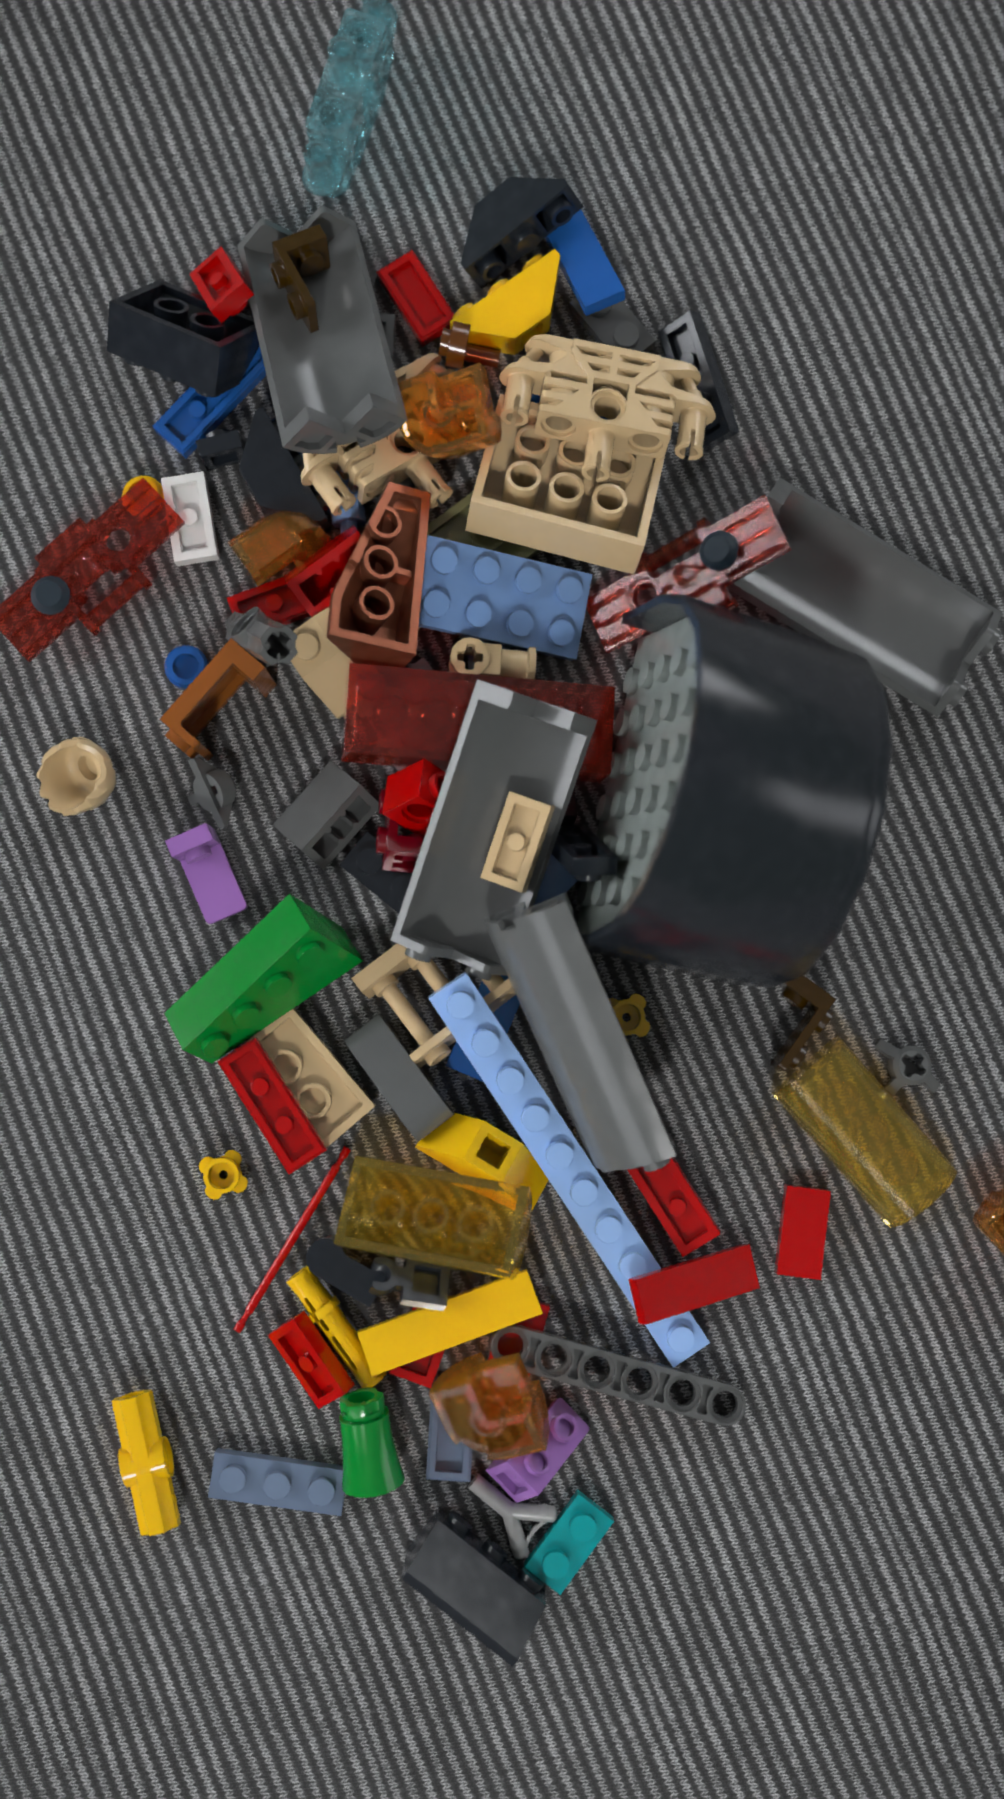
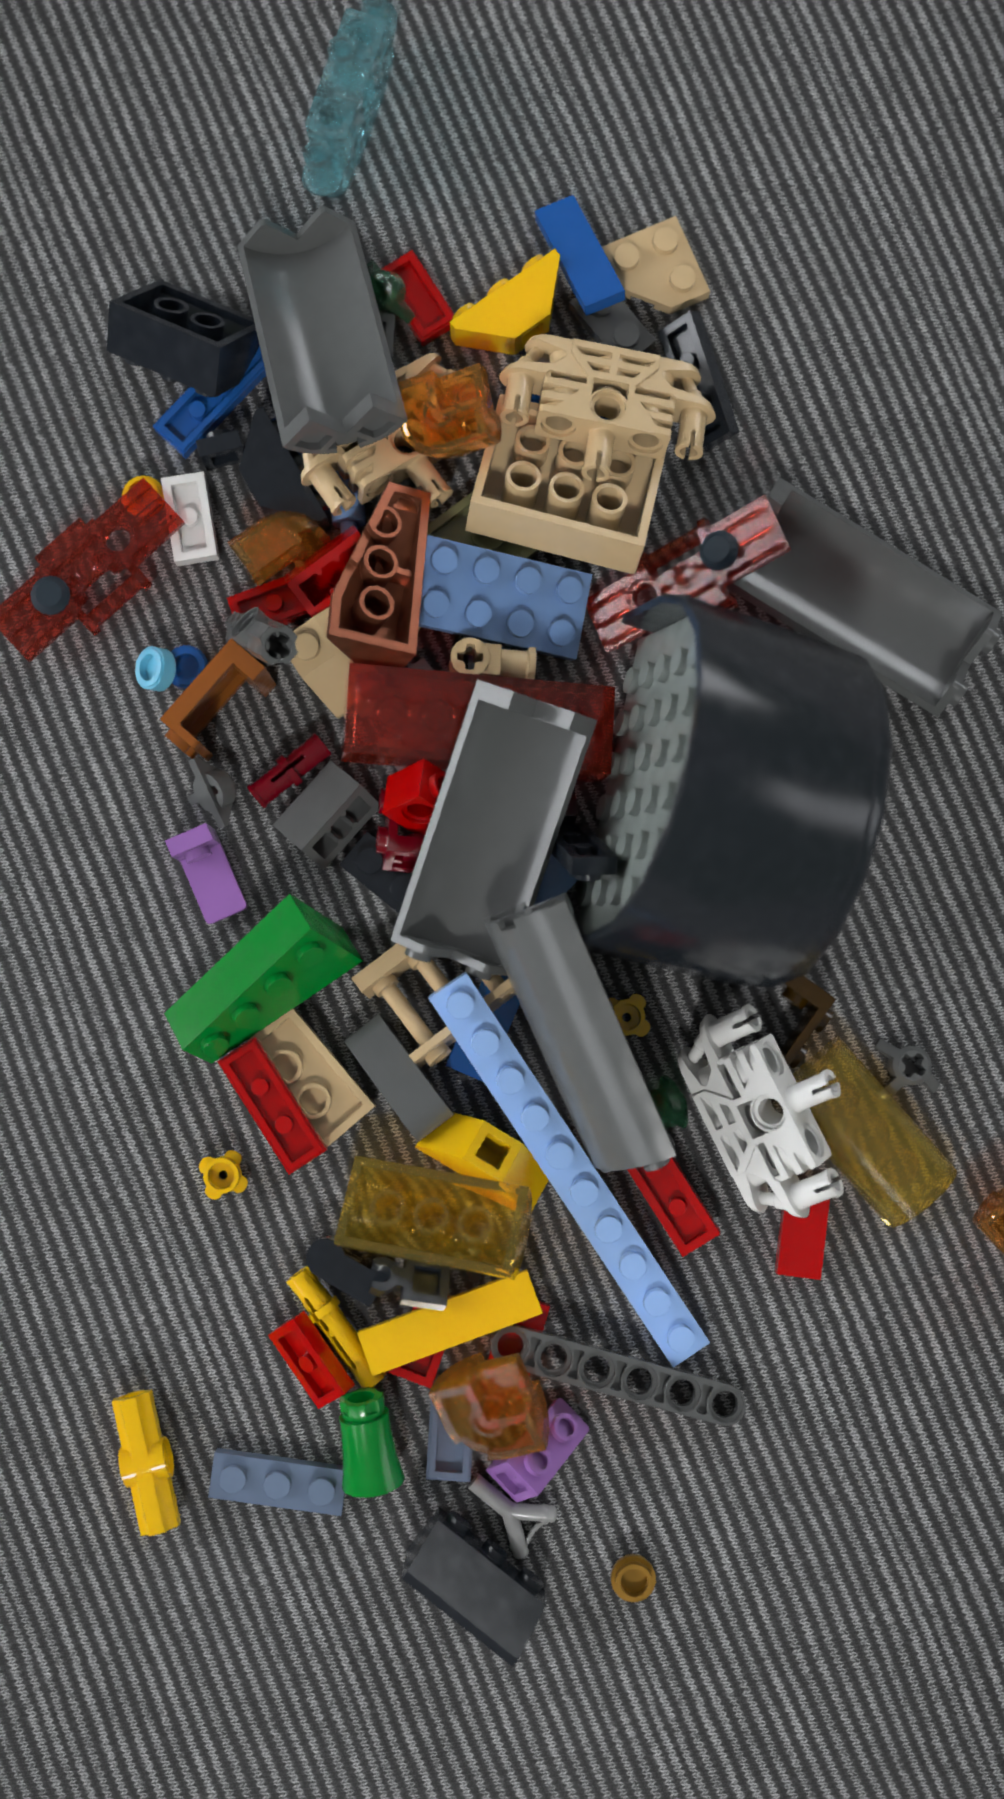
tan hair [36,737,116,816] -> none
red plate [189,246,254,323] -> none
red piece [233,1146,351,1333] -> none
dark brown bracket [269,224,331,333] -> none
reddish brown plate [438,321,500,369] -> none
black slope [461,177,584,289] -> none
tan plate [480,791,555,893] -> none
teal plate [524,1489,614,1595] -> none
red tile [628,1244,760,1325] -> none
none -> medium azure tile [135,646,176,692]
none -> dark red pin [247,733,332,808]
none -> piece [367,260,415,324]
none -> tan plate [602,216,710,315]
none -> pearl gold plate [611,1554,656,1602]
none -> clear green piece [650,1075,689,1128]
none -> white piece [678,1004,844,1218]

